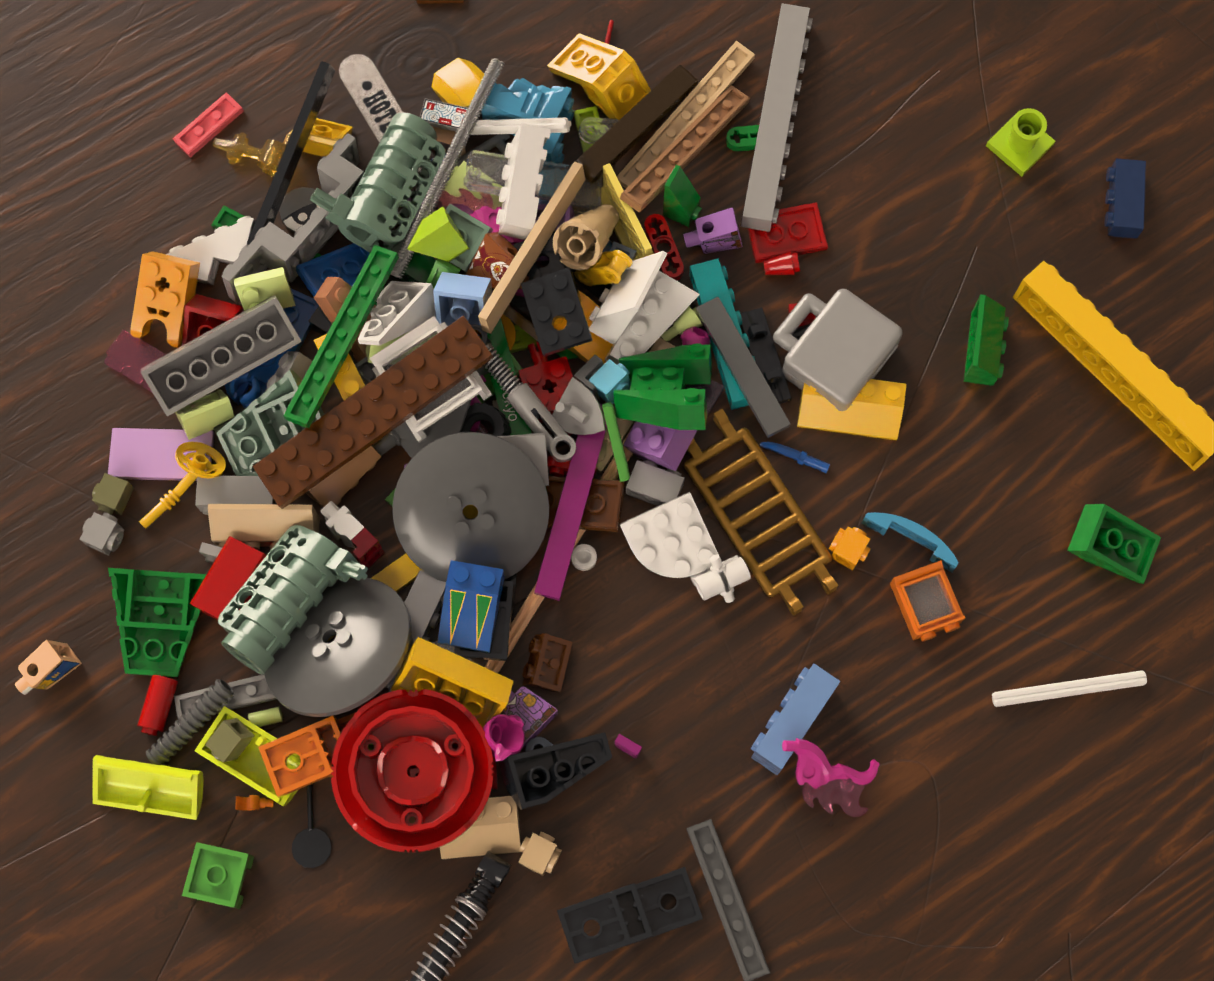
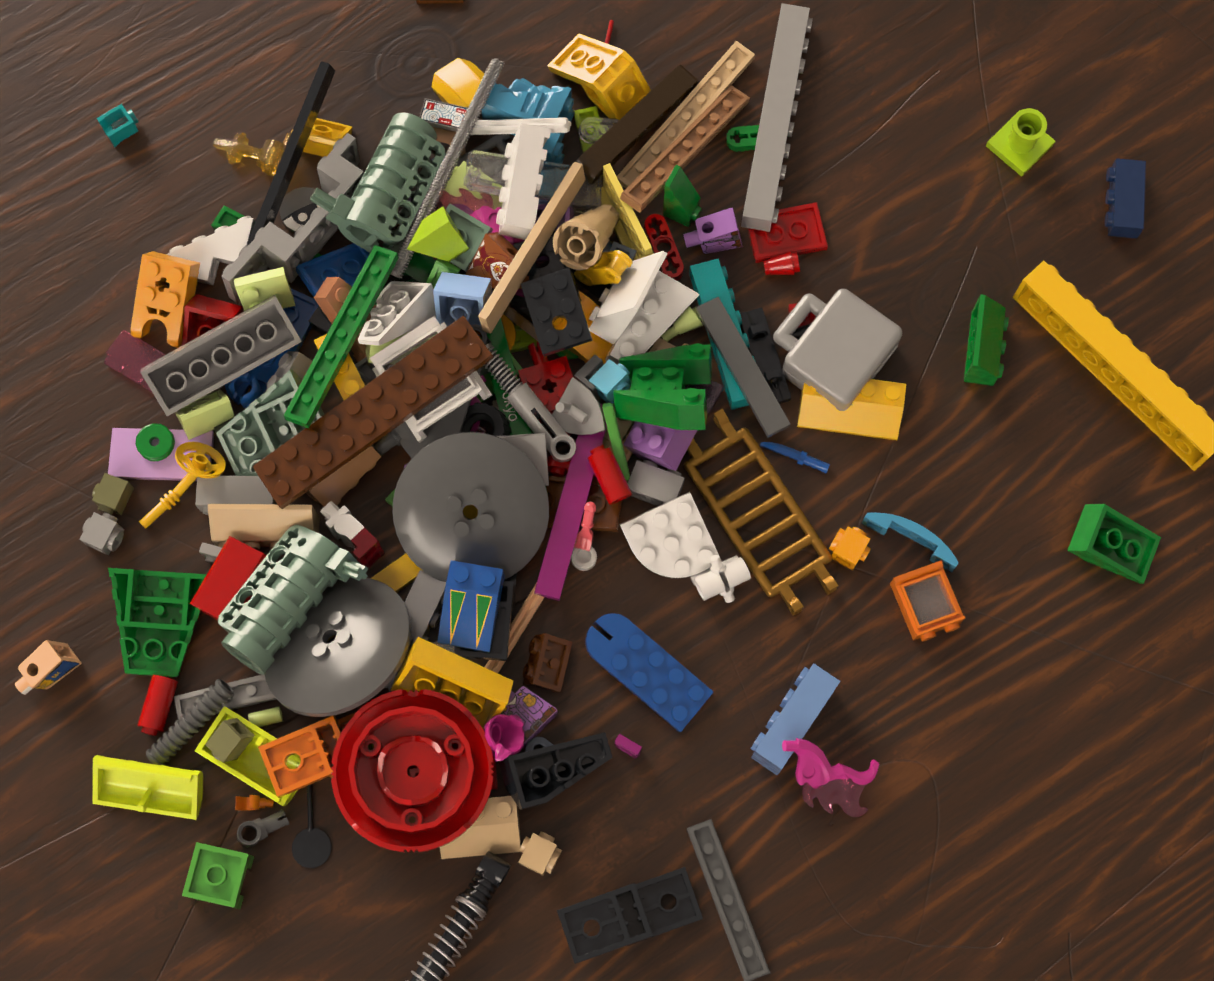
coral tile [173,92,244,158] -> none
sticker [339,54,422,173] -> none
dark pink plate [680,327,710,345] -> none
white axle [992,671,1147,707] -> none
none -> teal window [97,104,139,147]
none -> green piece [135,423,175,461]
none -> dark grey pin [236,809,289,848]
none -> coral piece [575,501,596,551]
none -> blue plate [585,613,713,733]
none -> red brick [587,445,632,505]

